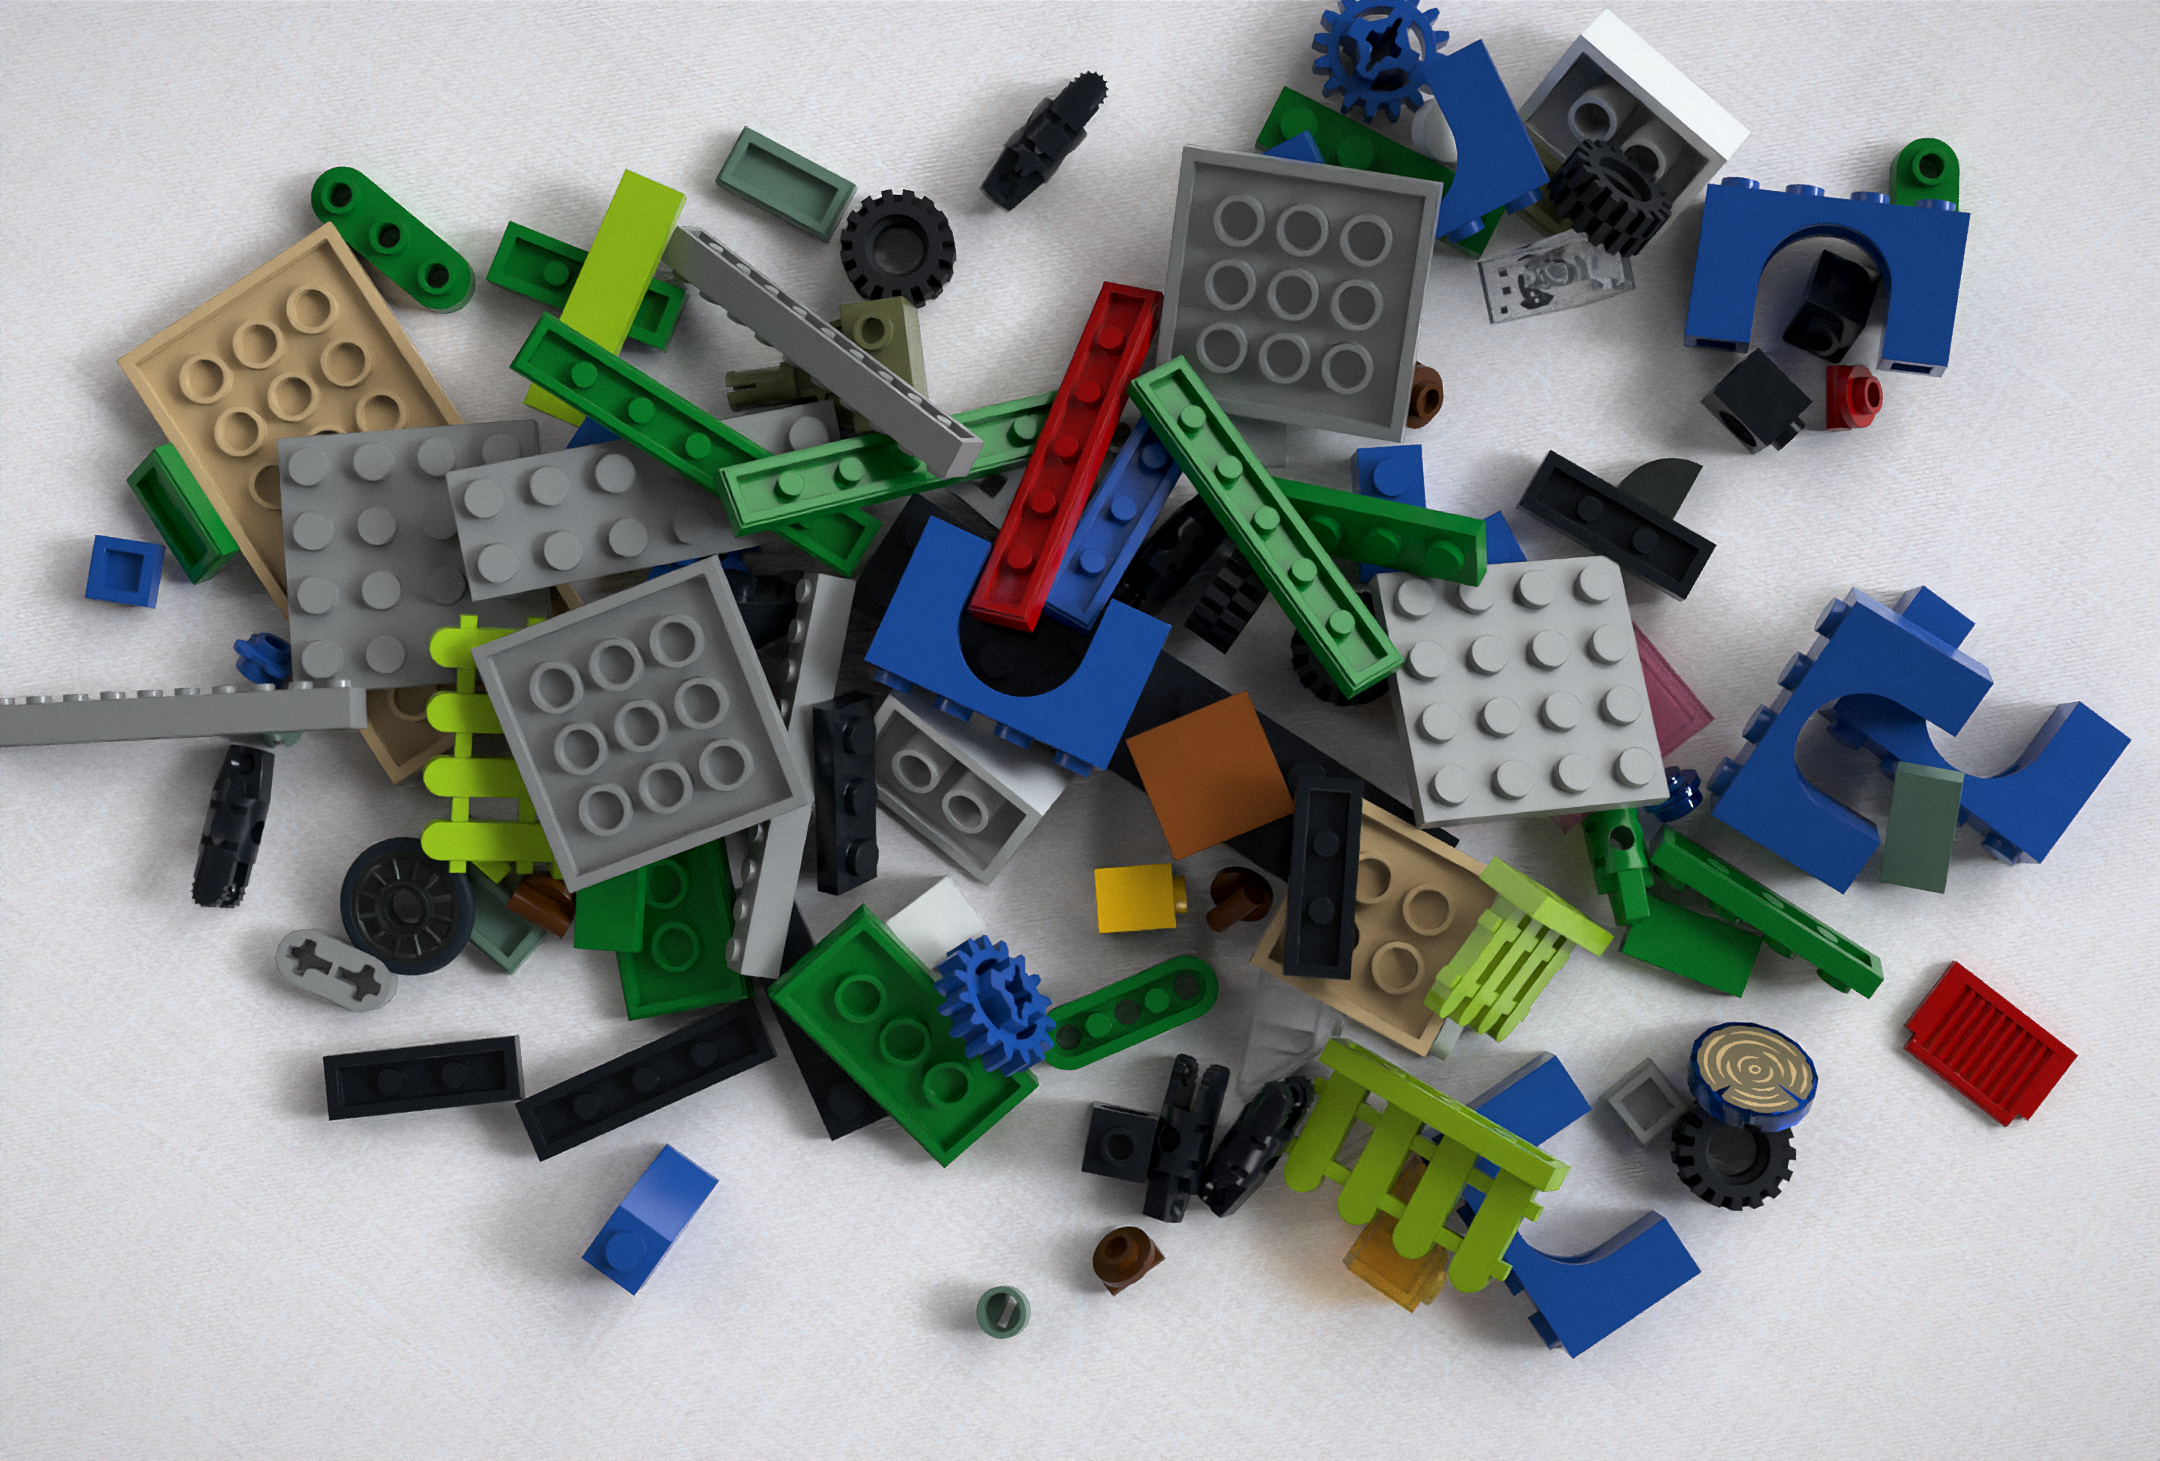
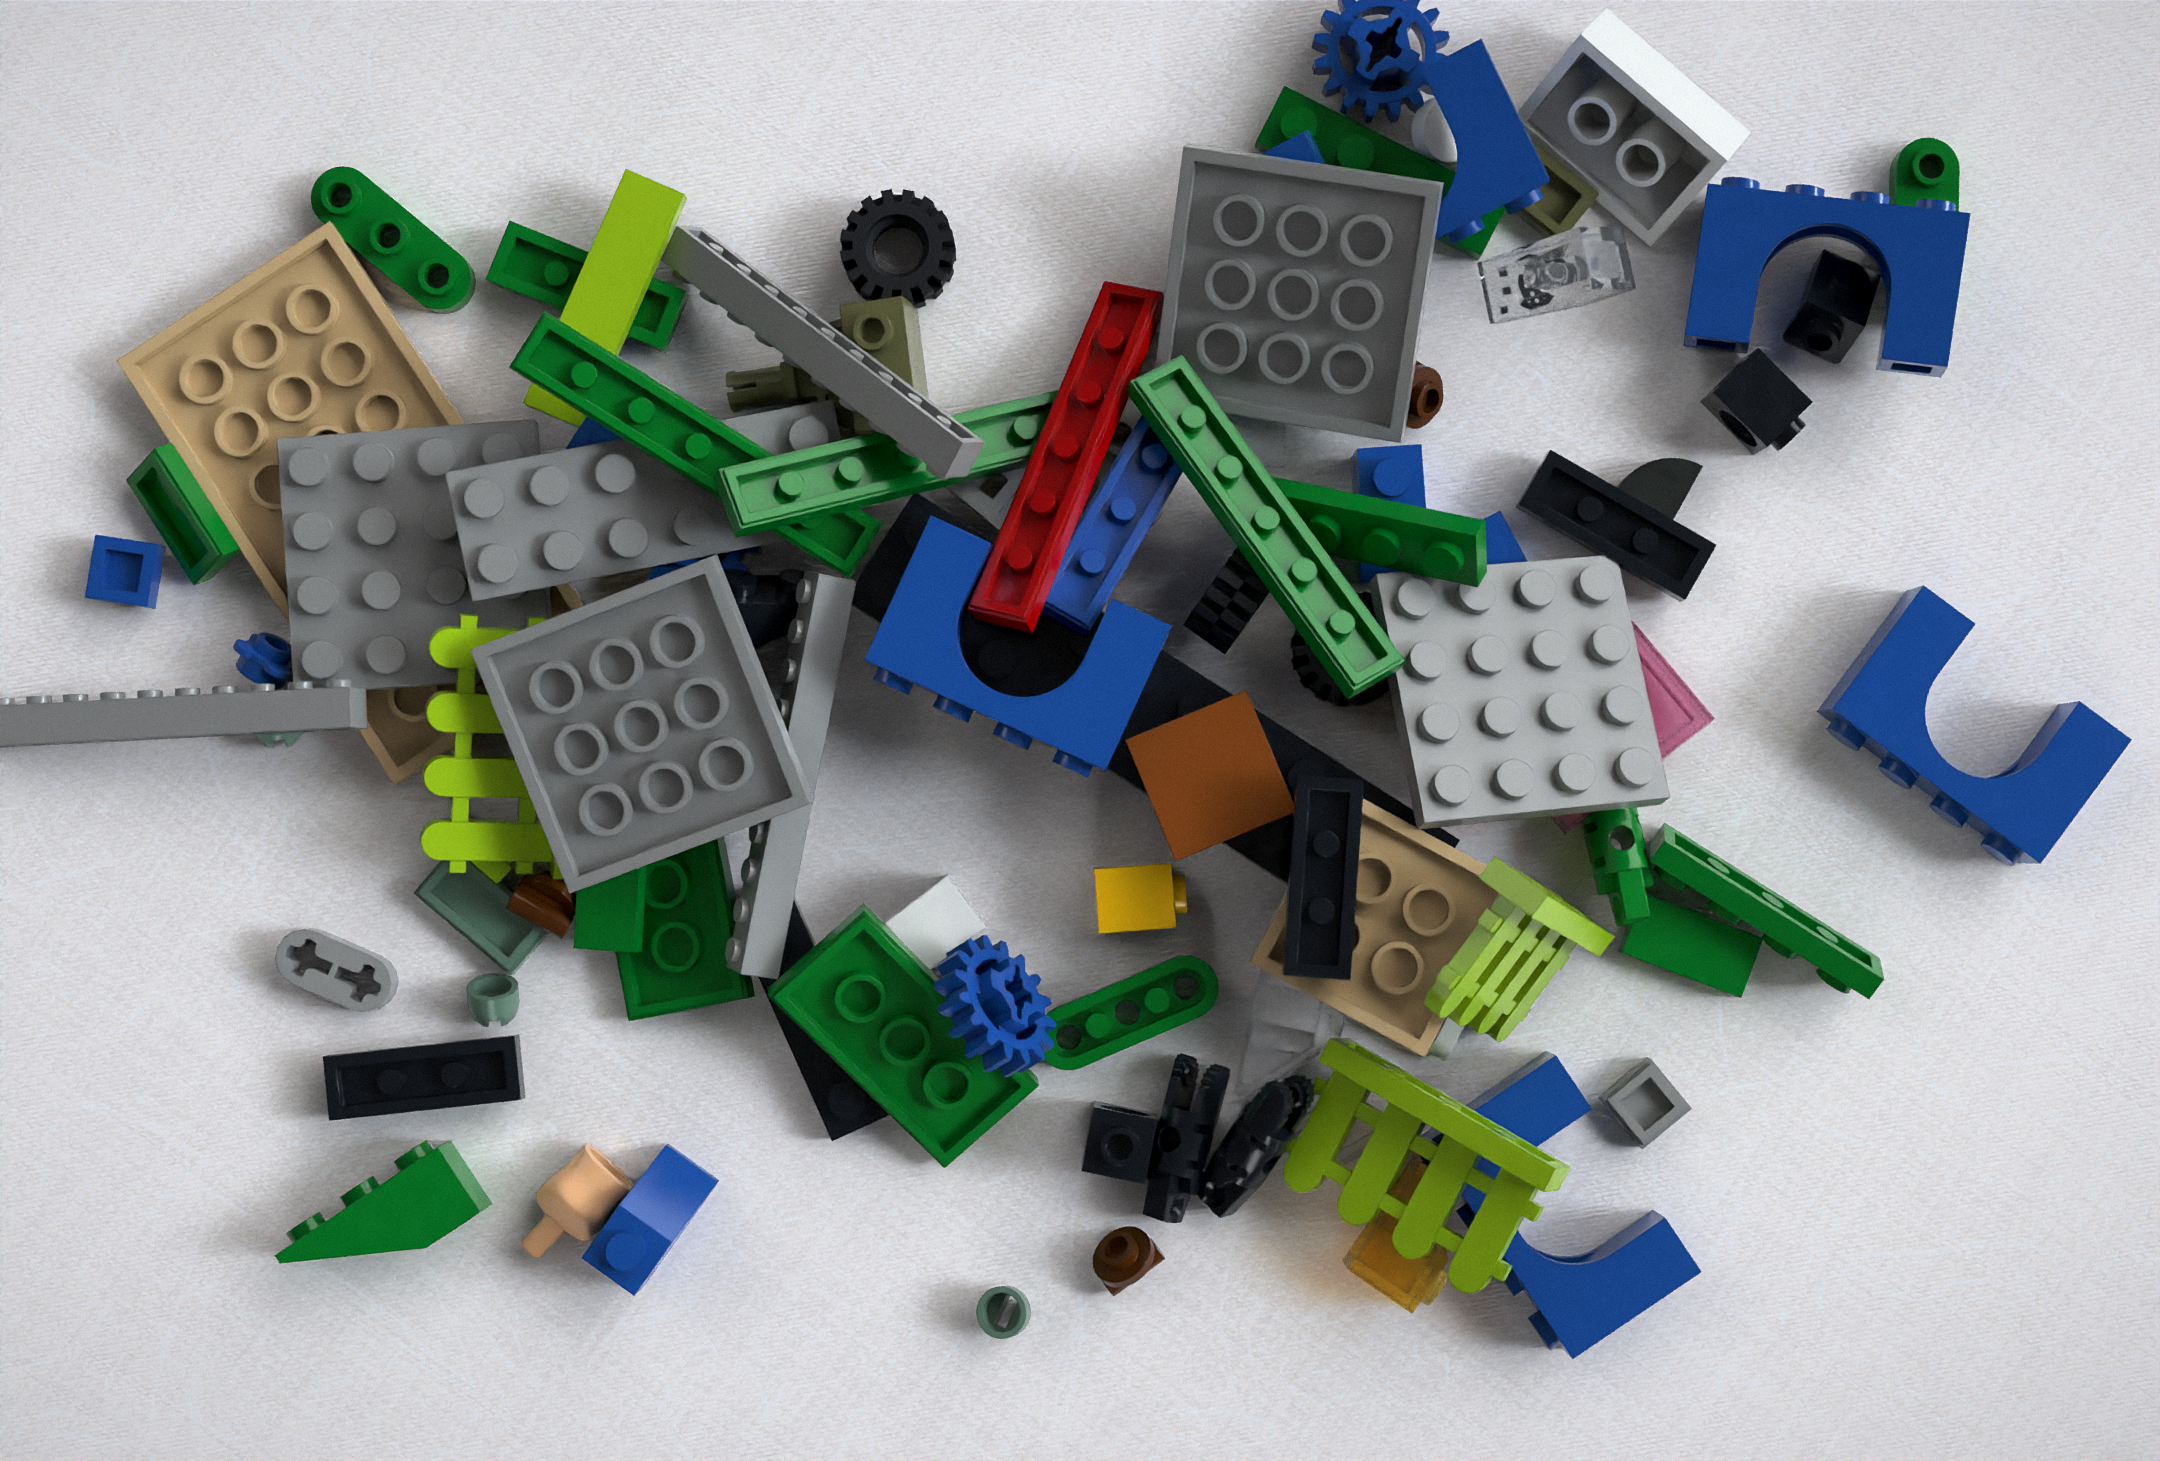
black hinge [191,744,275,908] -> none
pearl dark grey wheel [340,837,475,976] -> none
black plate [514,998,778,1162] -> none
sand green tile [715,126,858,244] -> none
black plate [812,691,879,896] -> none
white slope [874,685,1077,886] -> none
black hinge [979,71,1109,213] -> none
black hinge [1108,493,1228,618] -> none
reddish brown plate [1206,866,1274,933] -> none
black tyre [1547,139,1672,258] -> none
clear blue plate [1643,766,1703,823] -> none
black tyre [1670,1090,1796,1211] -> none
tile [1687,1022,1819,1132] -> none
blue arch [1706,587,1994,895] -> none
red plate [1826,364,1883,432] -> none
sand green tile [1879,761,1965,894] -> none
red window [1903,961,2078,1127] -> none
none -> green slope [274,1140,492,1264]
none -> sand green hinge [466,973,520,1027]
none -> light nougat piece [521,1143,633,1259]

